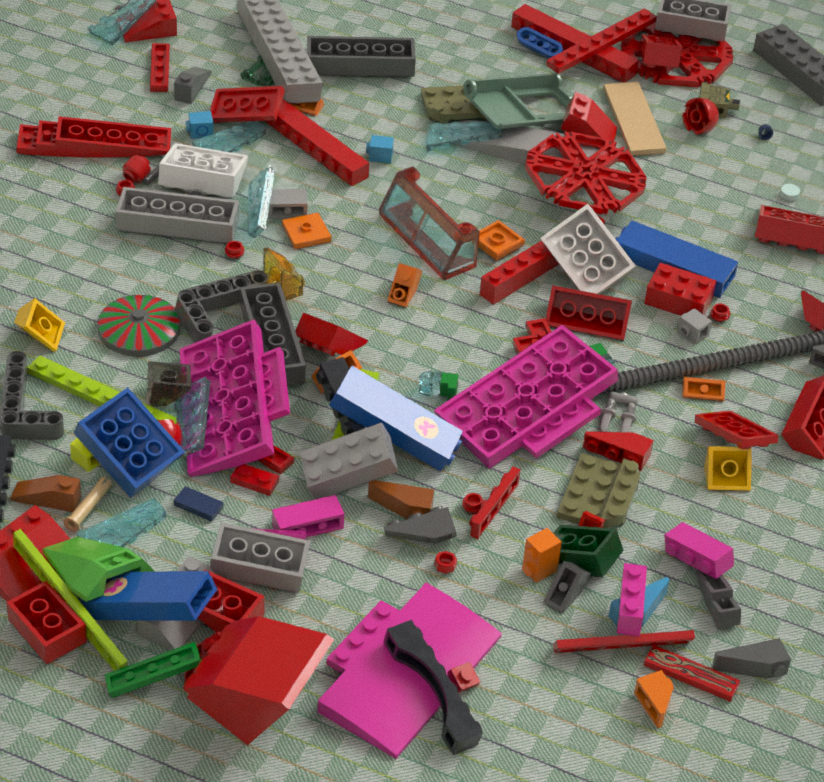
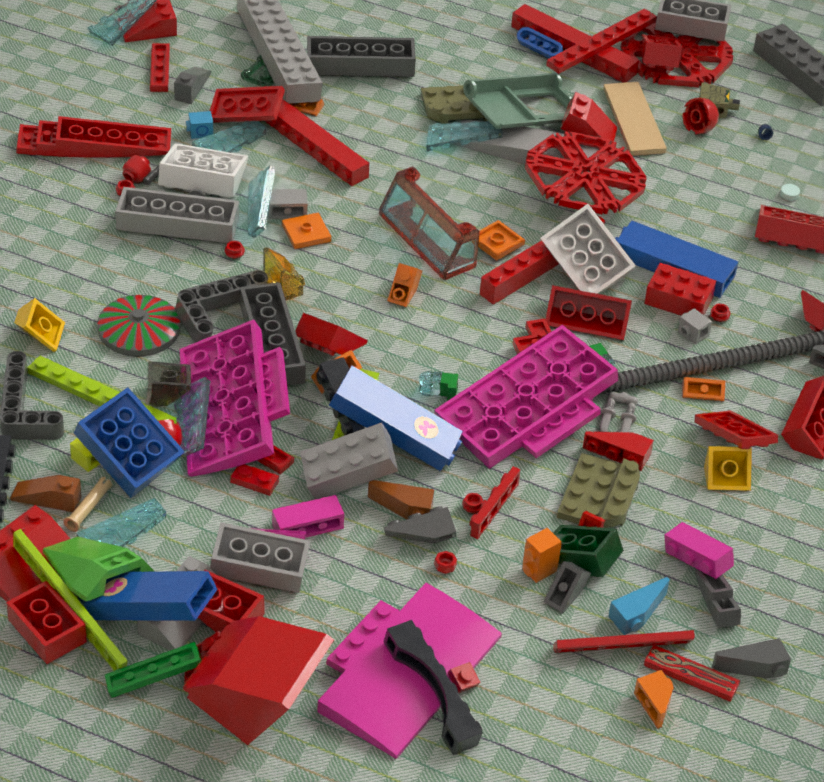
dark blue tile [174,486,223,521] -> none
dark azure brick [366,135,394,164] -> none
dark pink brick [617,563,647,636] -> none

